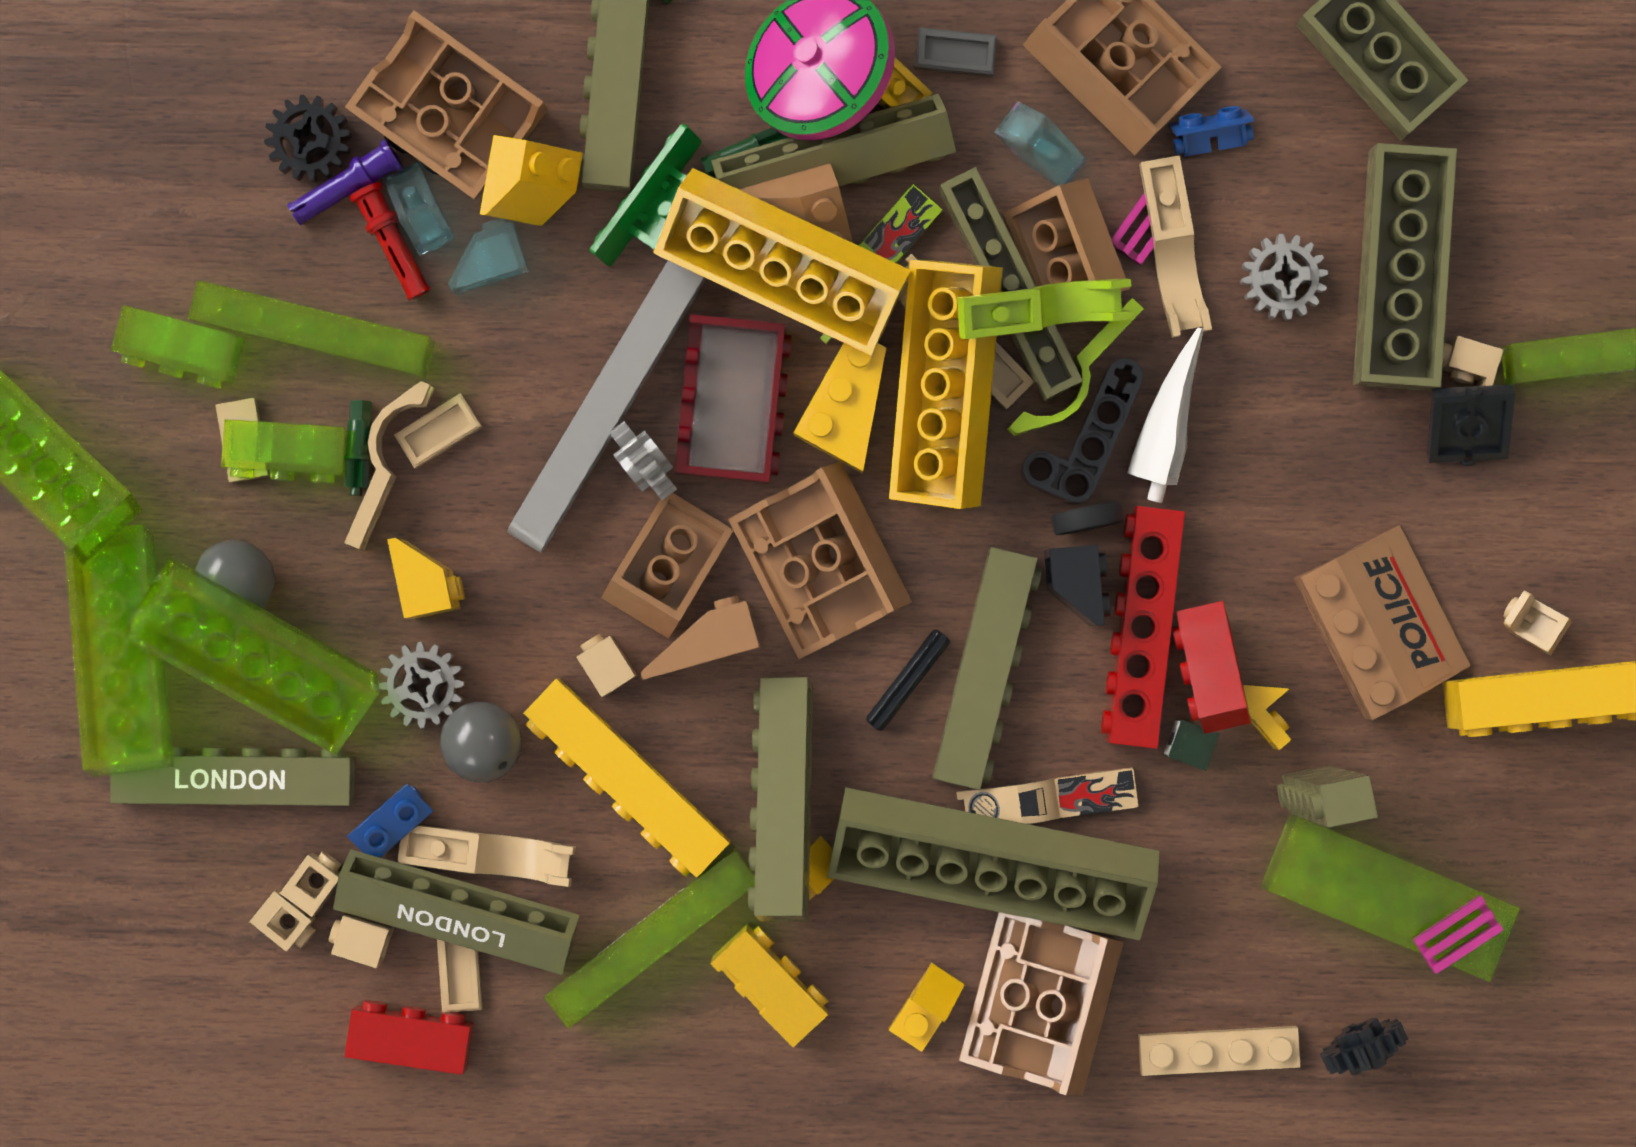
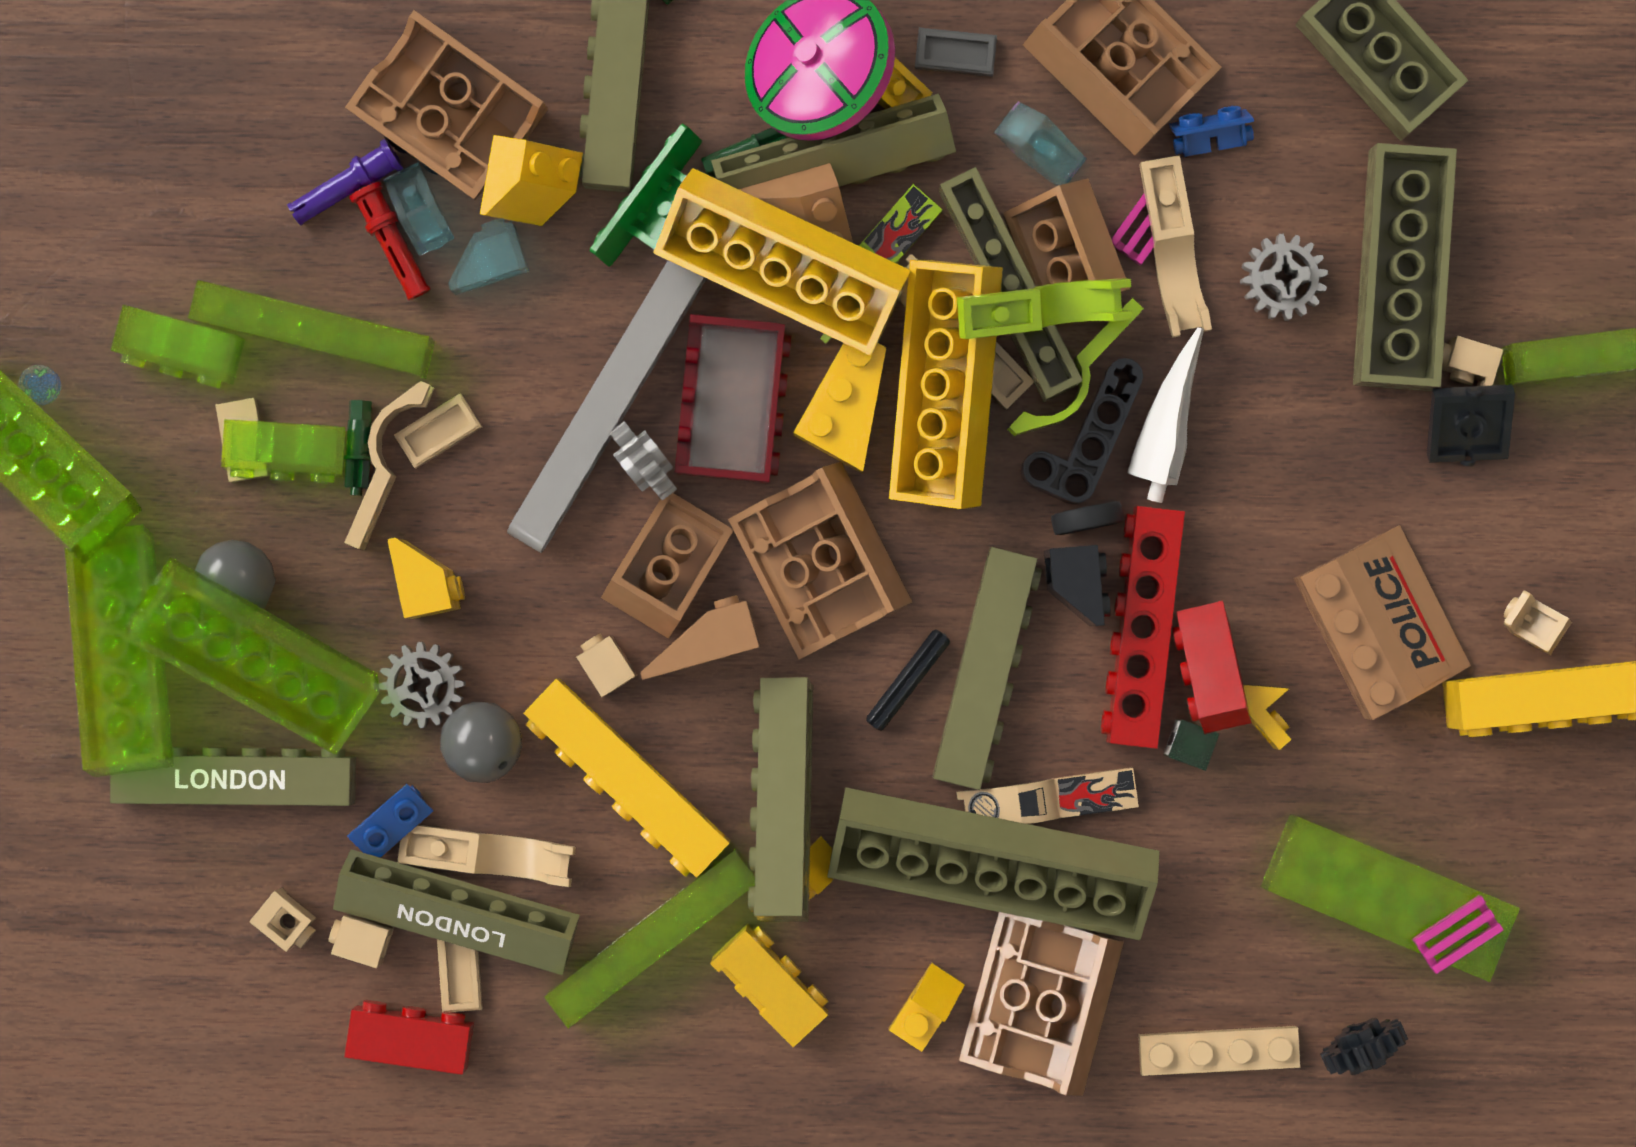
black gear [264,95,352,182] -> none
tan brick [279,852,341,917] -> none
olive brick [1277,765,1378,828] -> none
none -> clear tile [18,365,61,405]

